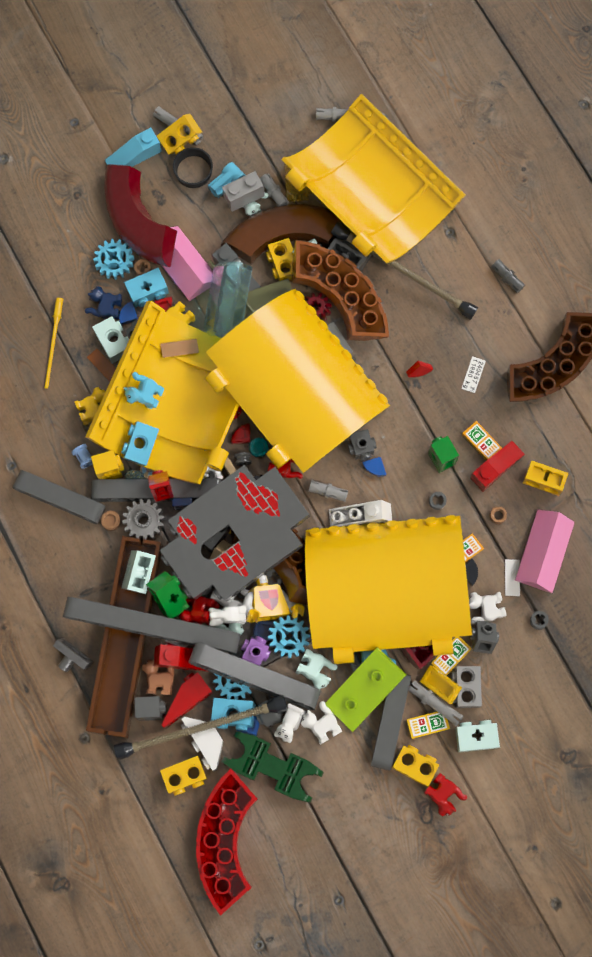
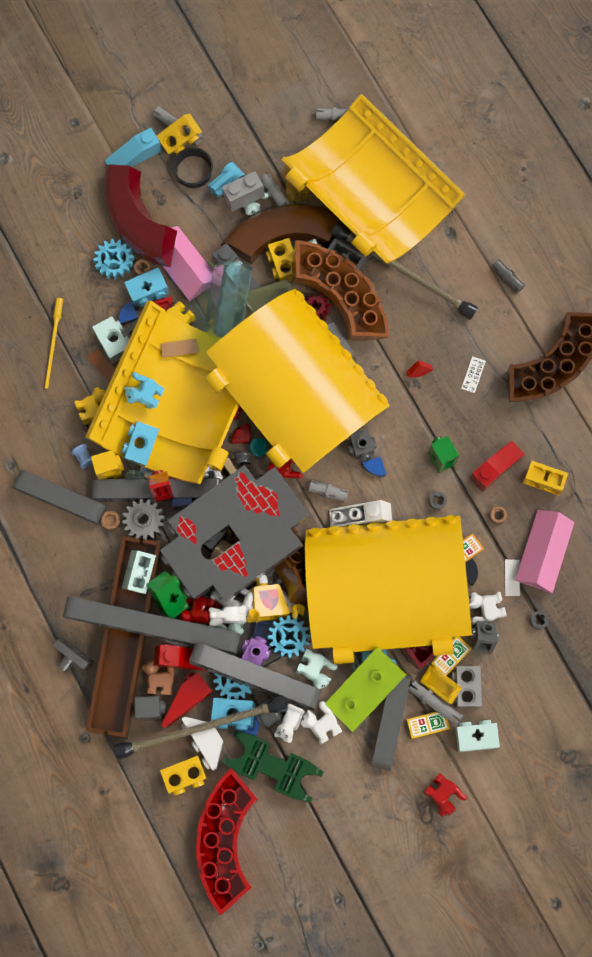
dark blue animal [85,286,123,319] -> none
yellow brick [392,745,439,787] -> none
tile [462,421,502,461] -> none

